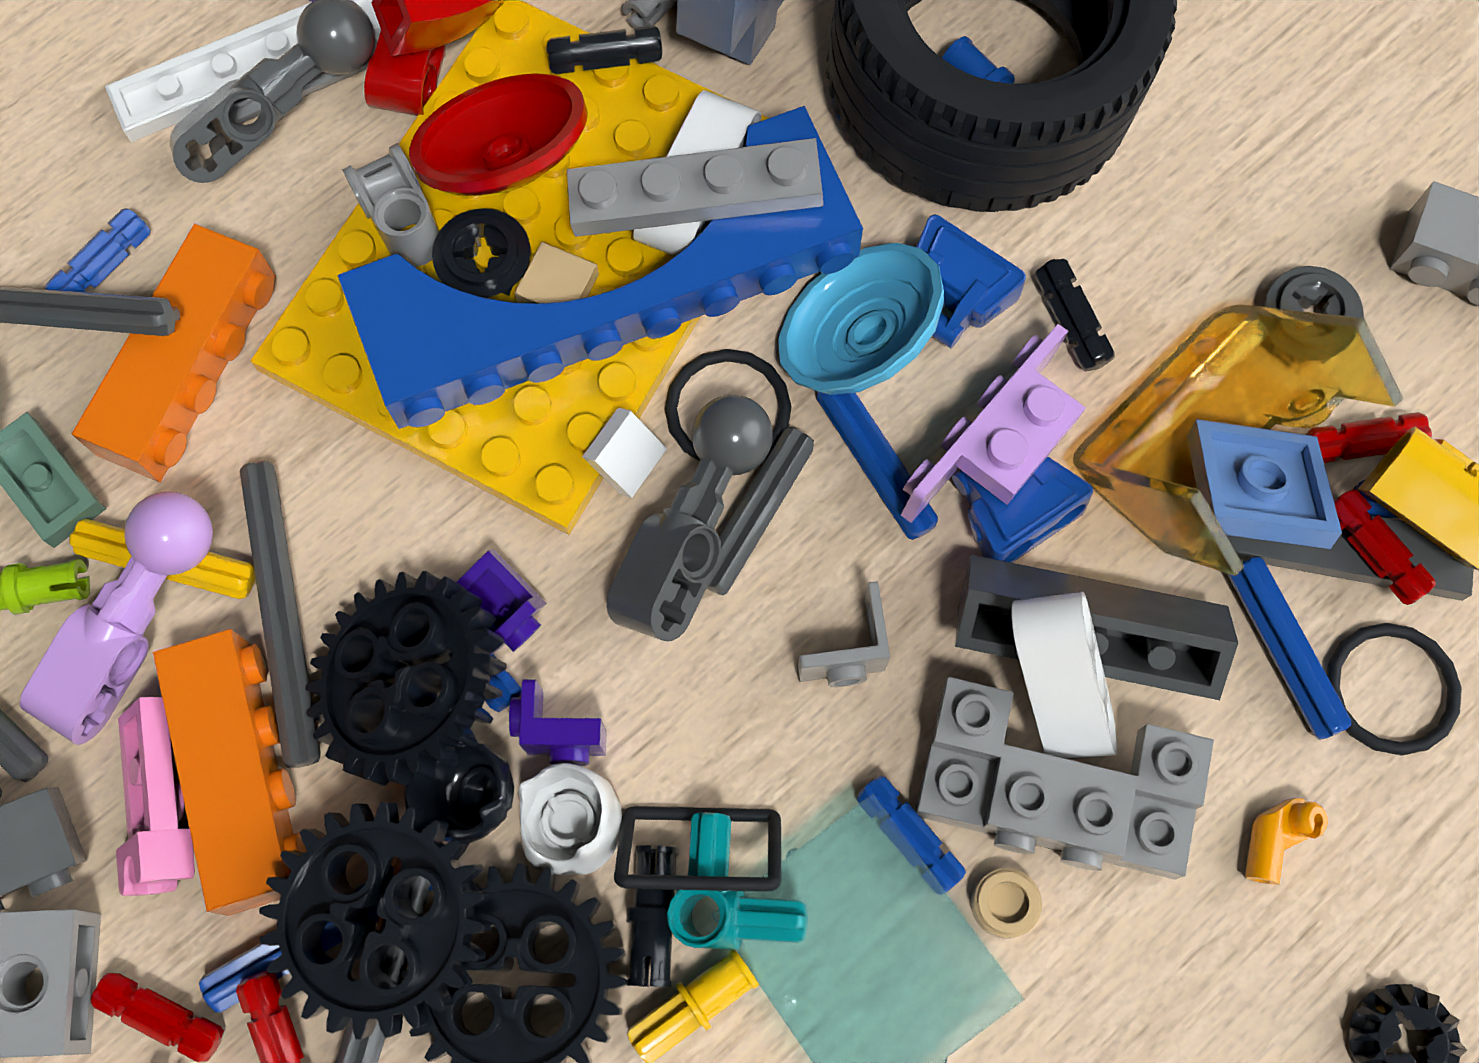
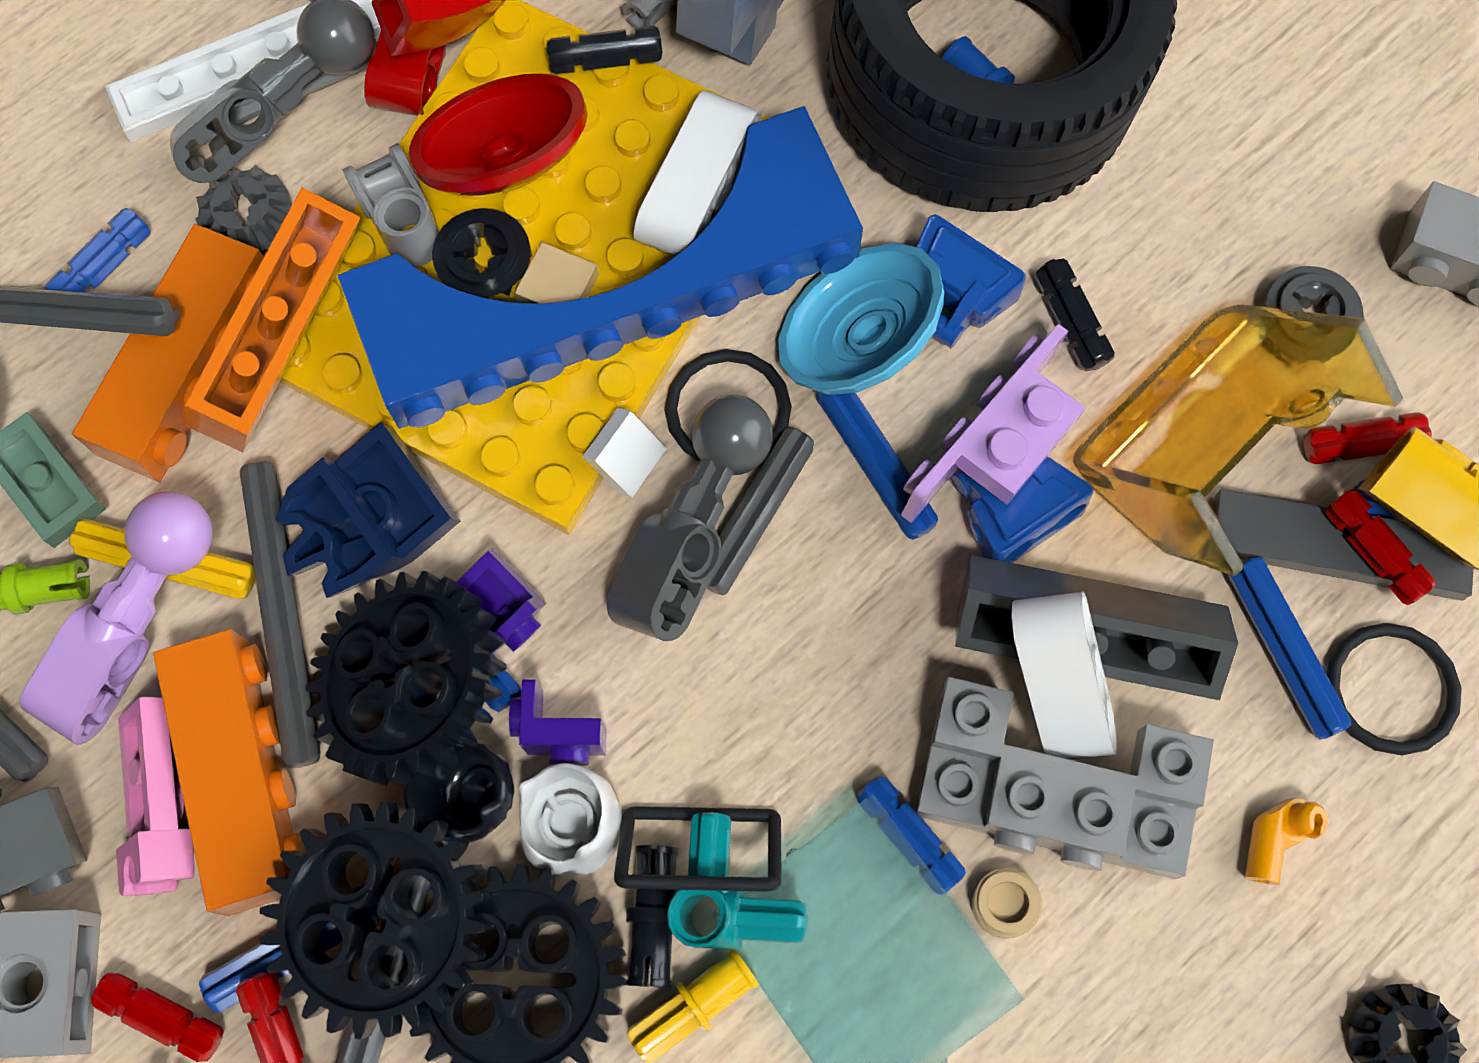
light grey plate [567,138,824,237] -> none
light grey bracket [798,581,890,687] -> none
medium blue plate [1187,419,1342,549] -> none
none -> orange brick [183,187,360,453]
none -> dark grey gear [195,165,292,252]
none -> dark blue plate [276,422,461,598]

